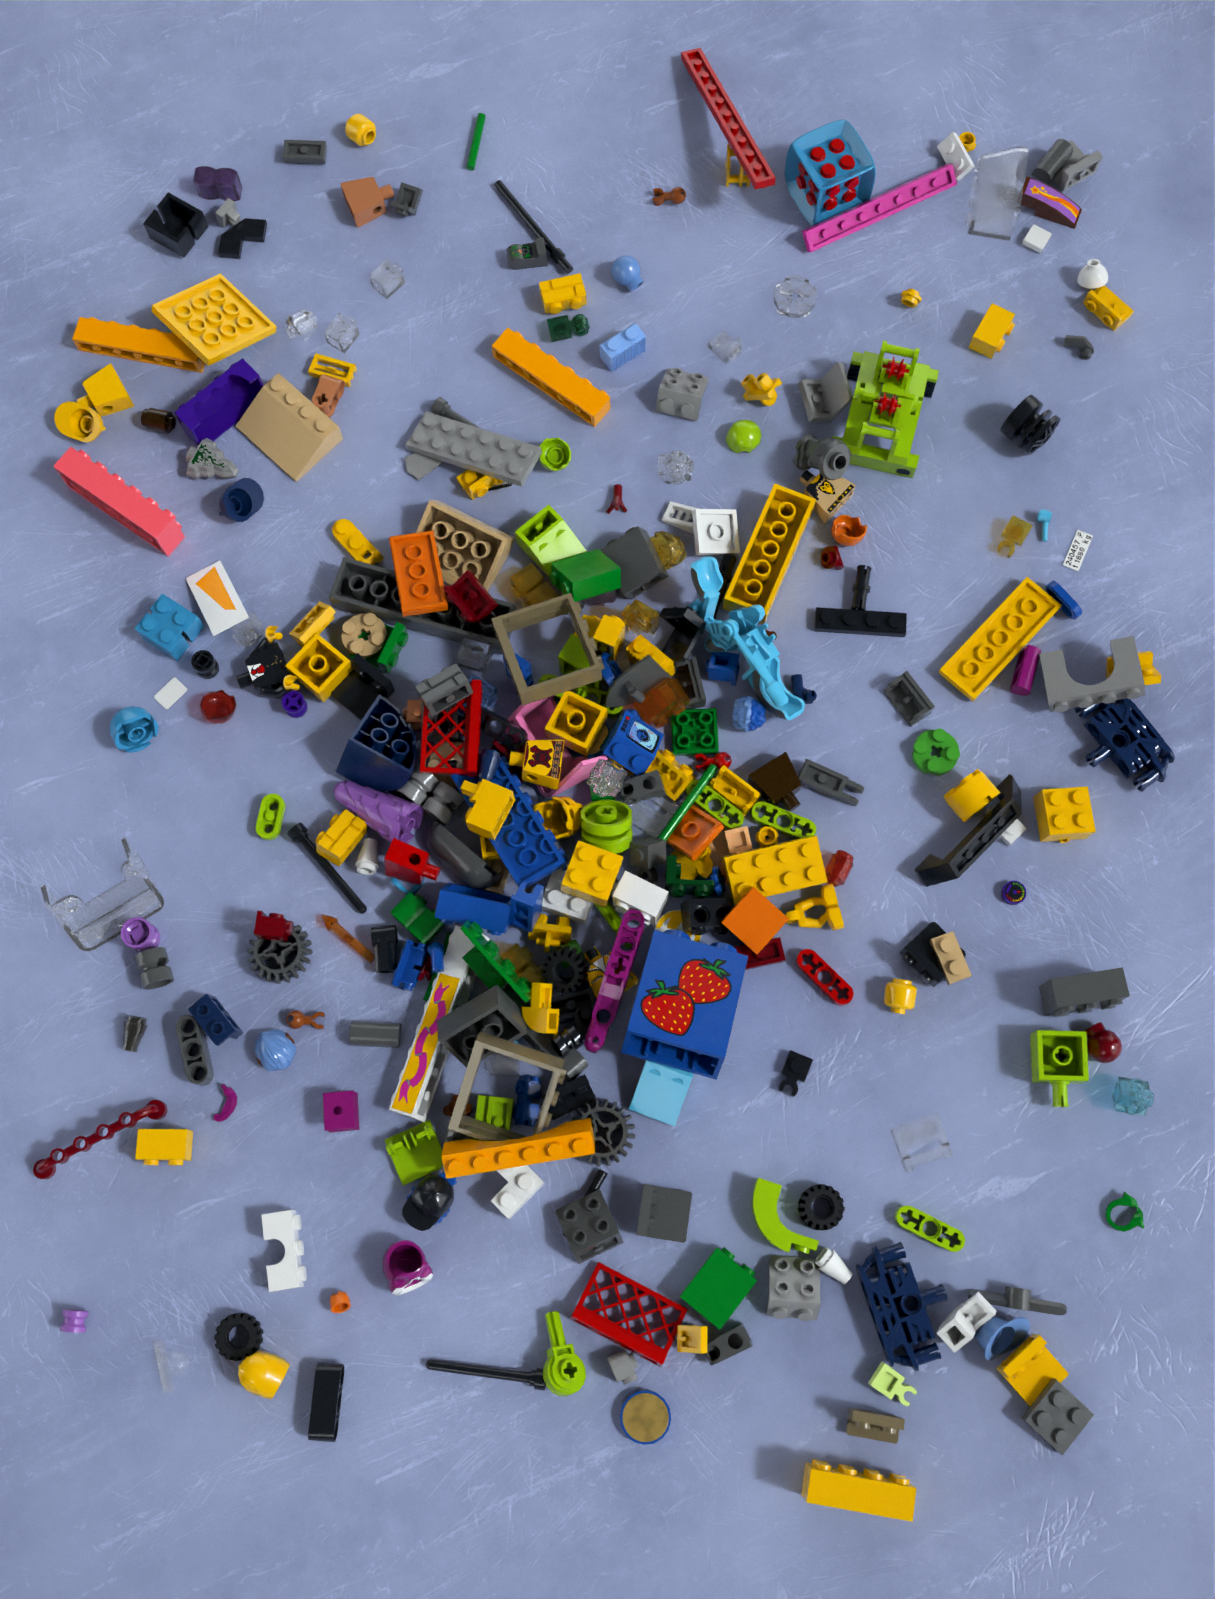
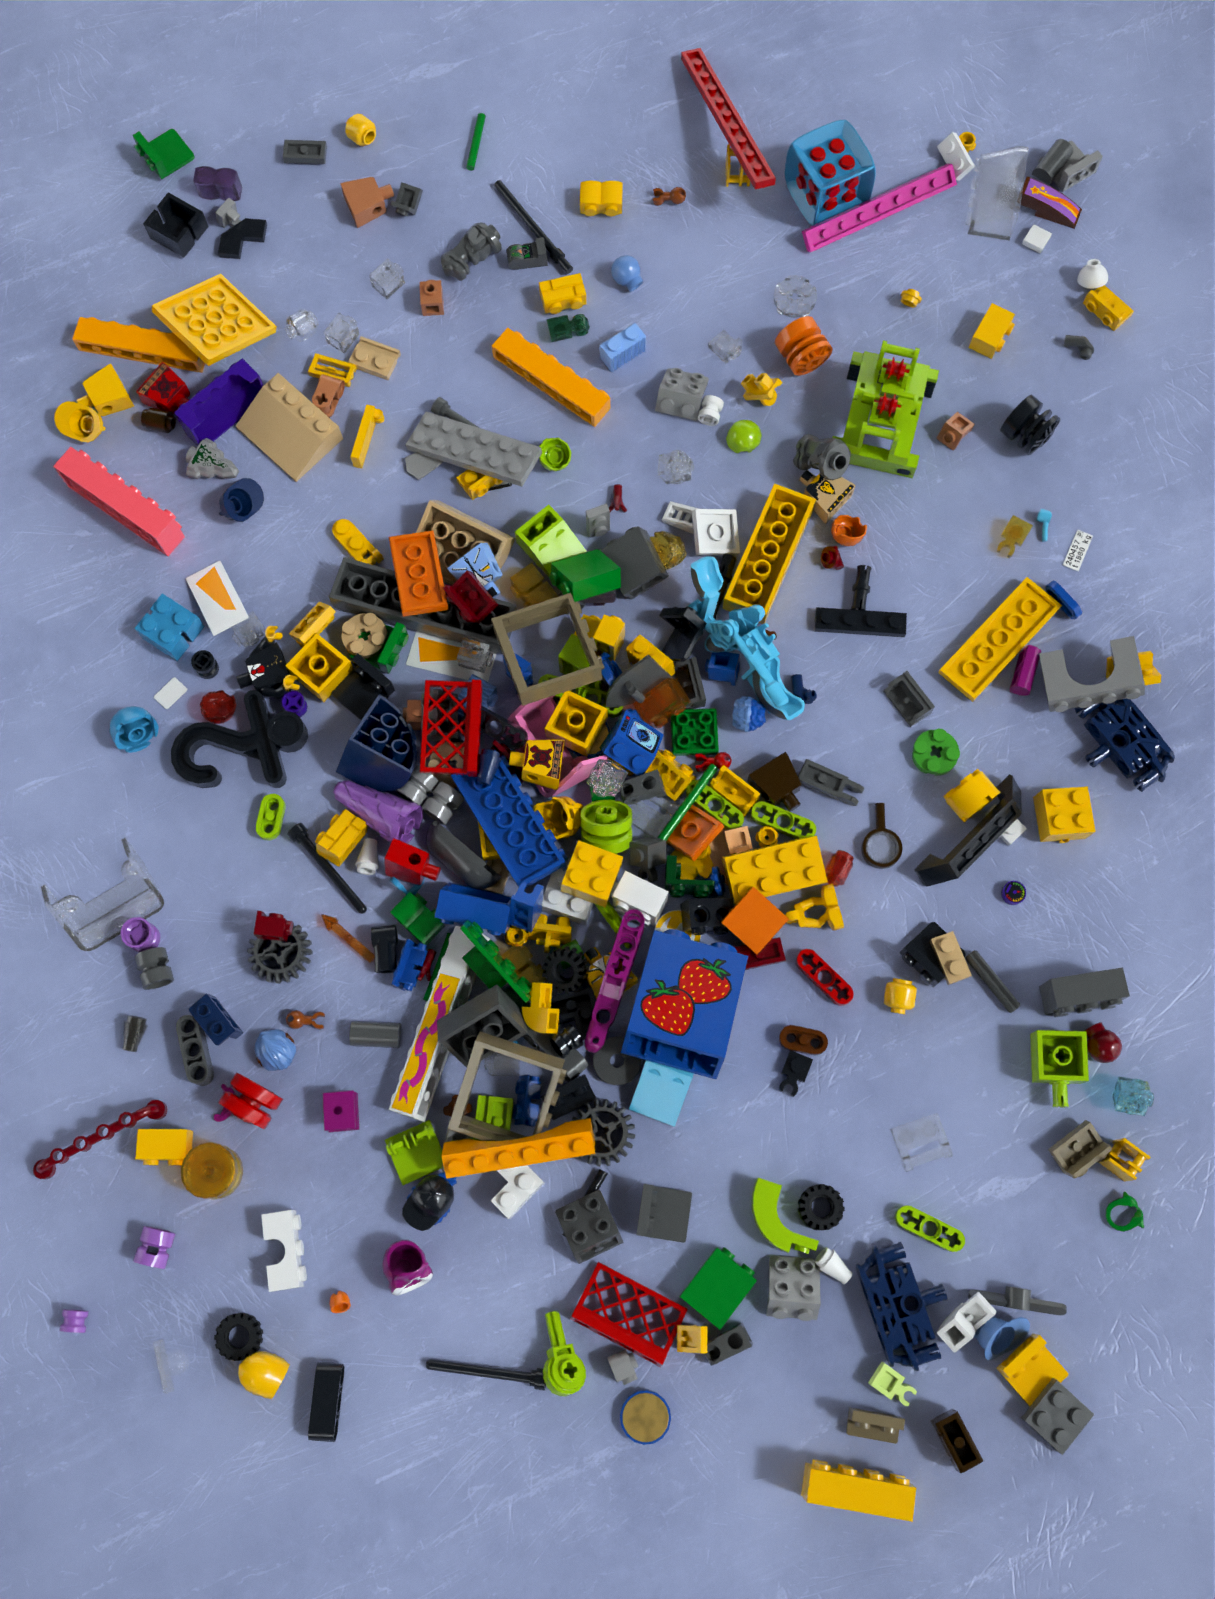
dark grey brick [415,664,473,717] -> none
blue arm [427,942,445,973] -> none
yellow hinge [460,779,515,841] -> none
clear yellow bracket [622,599,659,634] -> none
light grey bracket [798,362,853,423] -> none
none -> green bracket [132,129,195,179]
none -> medium lavender wheel [133,1226,175,1269]
none -> red torso [136,361,191,415]
none -> black piece [171,690,308,788]
none -> clear yellow wheel [181,1142,243,1200]
none -> red wheel [218,1072,283,1129]
none -> tan plate [348,336,401,380]
none -> yellow hinge [350,404,385,469]
none -> white sticker [406,631,497,682]
none -> nougat brick [420,280,444,316]
none -> dark grey animal [441,222,502,281]
none -> light blue torso [447,543,502,598]
none -> yellow plate [505,925,528,948]
none -> yellow brick [580,180,623,217]
none -> light grey plate [586,503,610,537]
none -> dark grey tile [593,1037,641,1086]
none -> white wheel [698,395,724,426]
none -> orange wheel [775,316,833,376]
none -> reddish brown plate [779,1025,828,1056]
none -> piece [861,803,902,869]
none -> dark brown brick [930,1409,983,1473]
none -> nougat bracket [937,412,975,450]
none -> dark grey axle [966,950,1020,1013]
none -> dark tan bracket [1048,1120,1112,1179]
none -> yellow piece [1098,1138,1151,1182]

